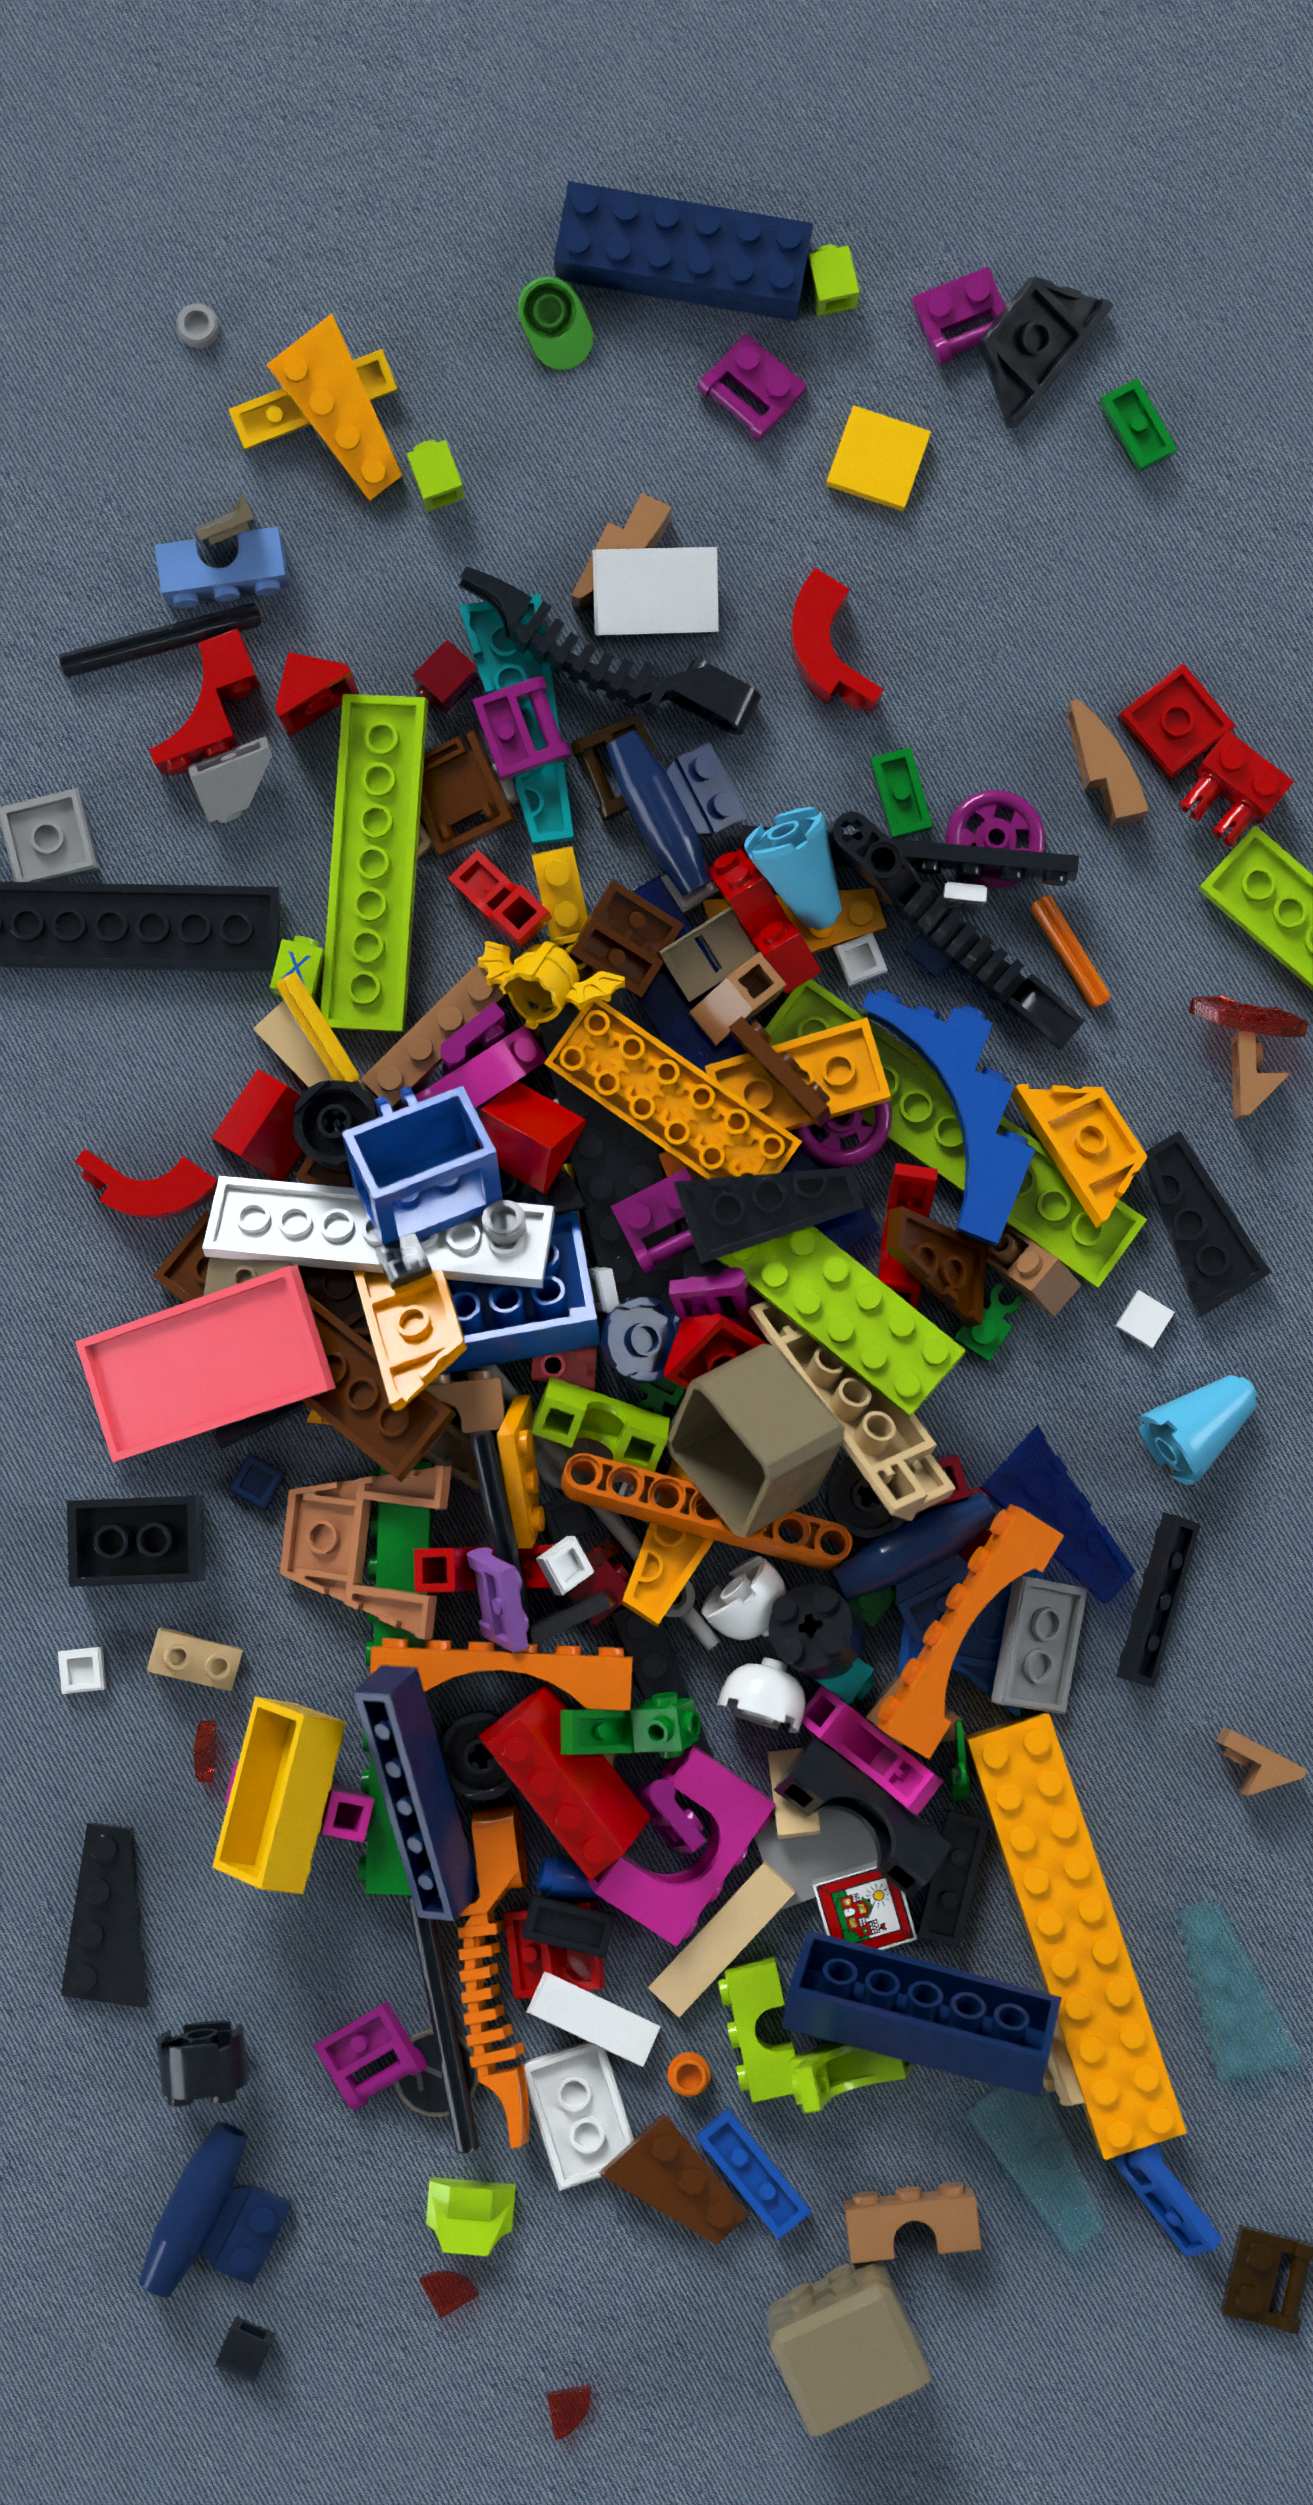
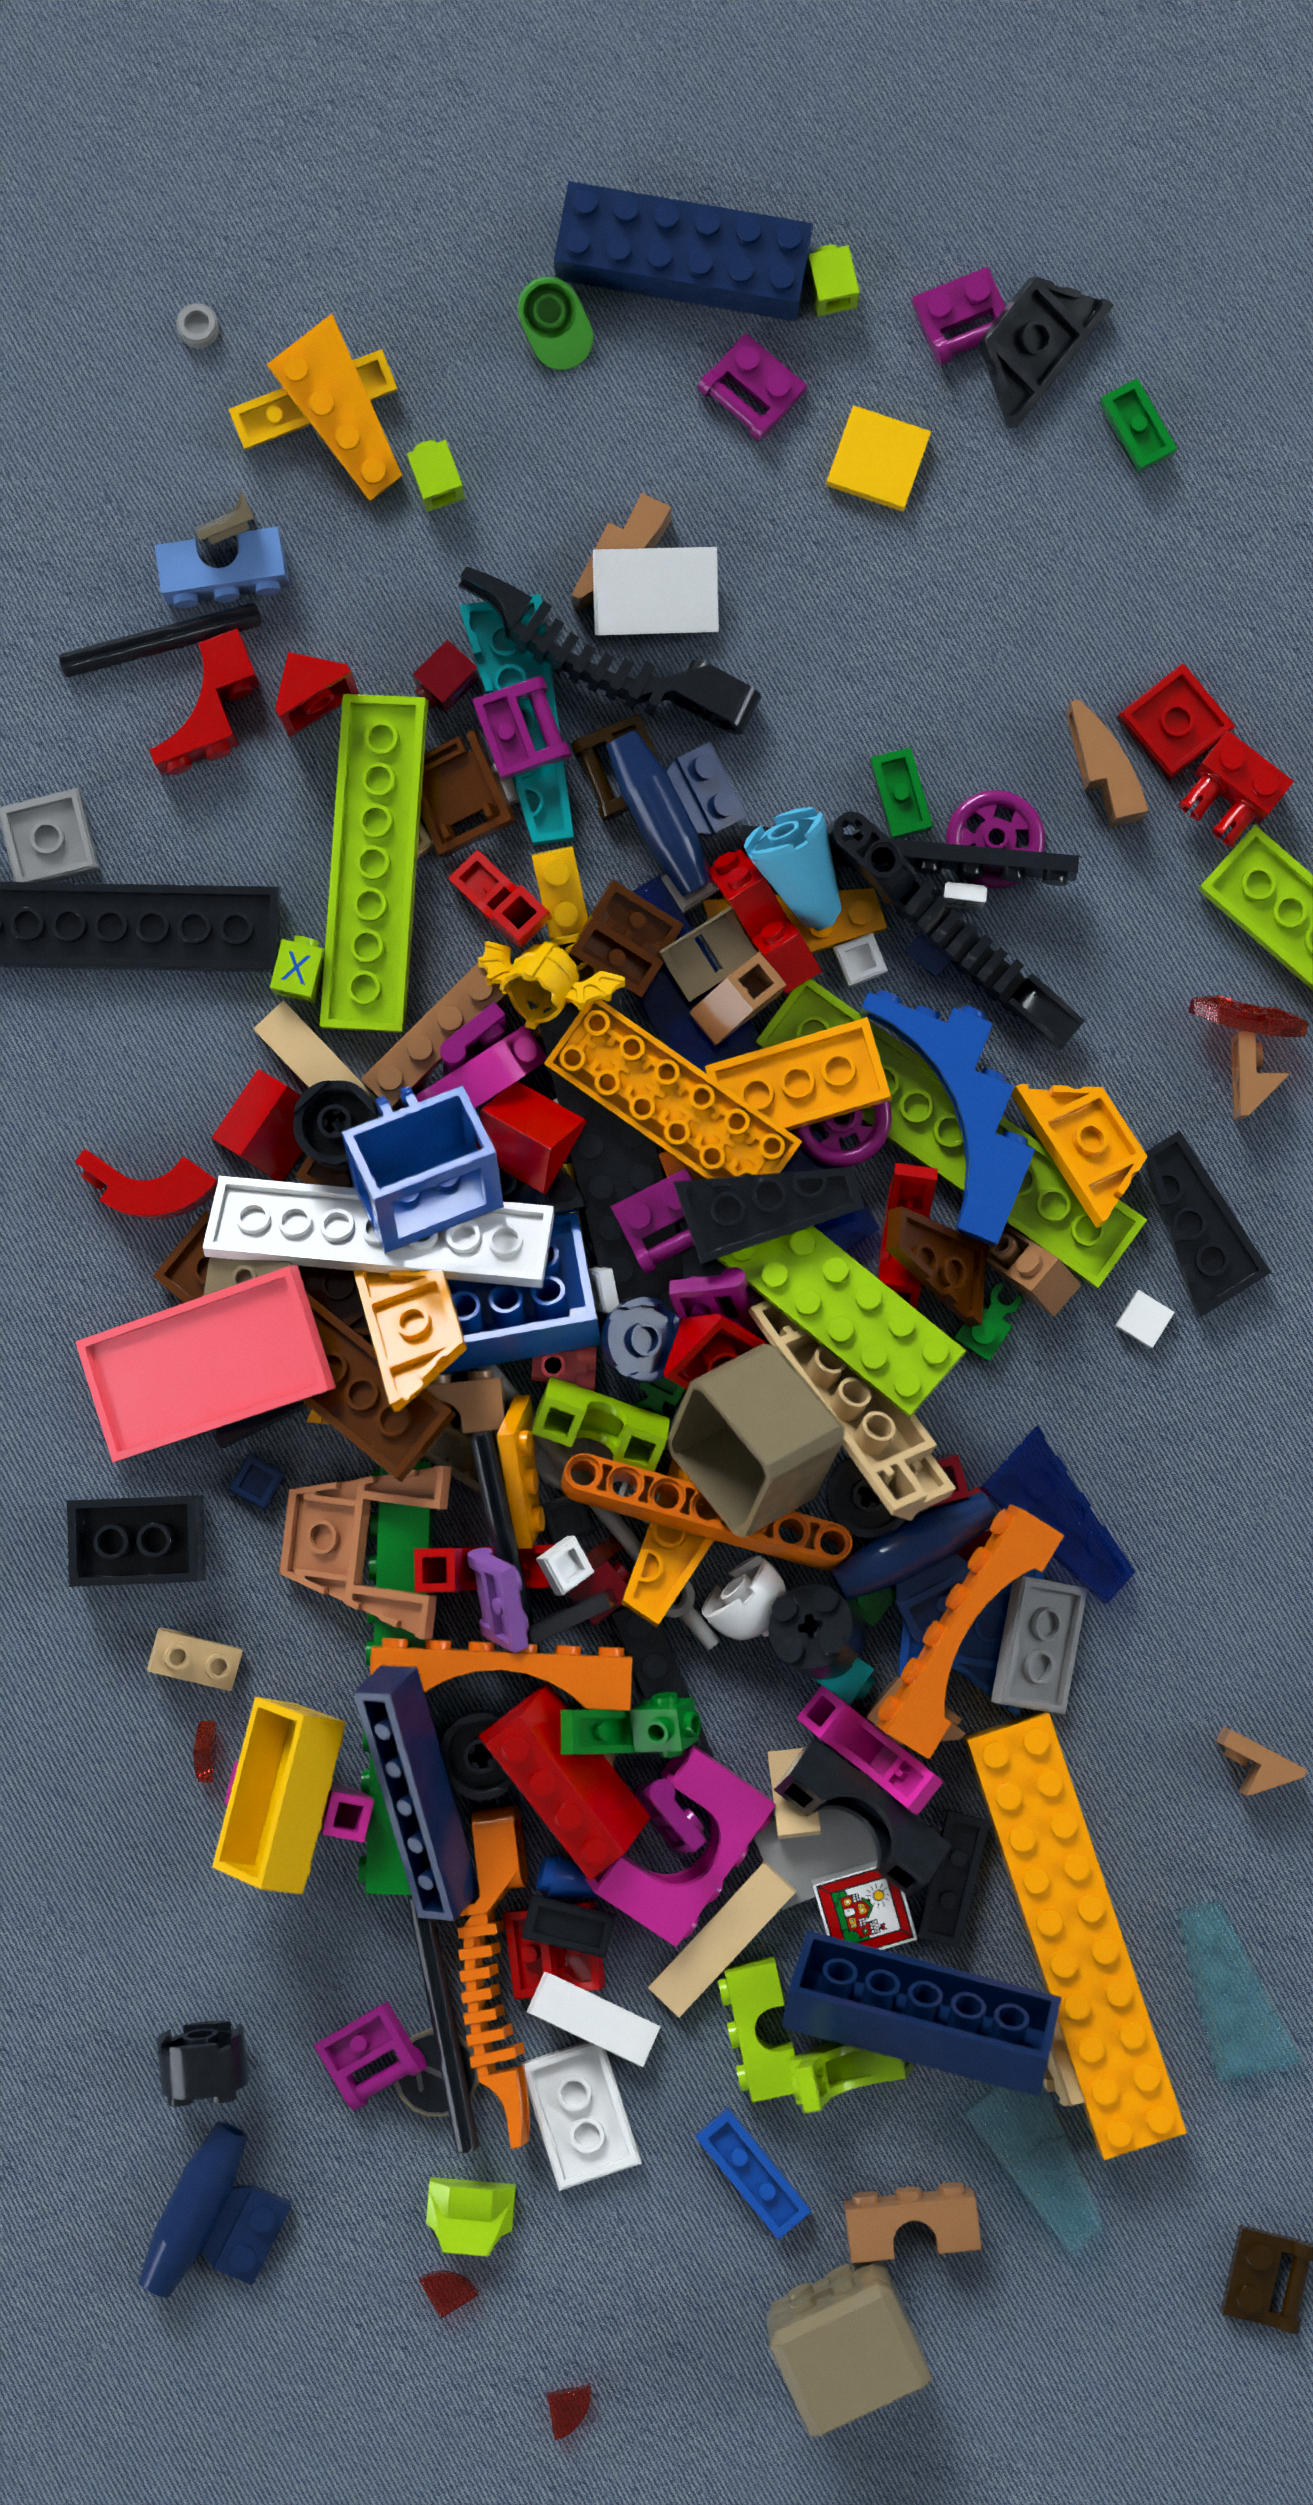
white tile [58,1646,107,1694] -> none
black wing [61,1822,148,2008] -> none
light grey slope [188,736,272,823] -> none
black brick [214,2316,276,2384] -> none
yellow axle [276,973,359,1083] -> none
black tile [375,1233,432,1290] -> none
light grey tile [482,1200,526,1244] -> none
reddish brown wing [598,2113,748,2245] -> none
orange plate [667,2052,710,2097] -> none
white cylinder [717,1657,805,1733] -> none
reddish brown plate [729,1016,831,1127] -> none
red arch [791,567,884,713] -> none
green piece [949,1720,970,1801] -> none
orange axle [1031,895,1111,1009] -> none
black plate [1116,1512,1201,1688] -> none
blue plate [1116,2144,1222,2257] -> none
medium azure cone [1138,1375,1257,1486] -> none

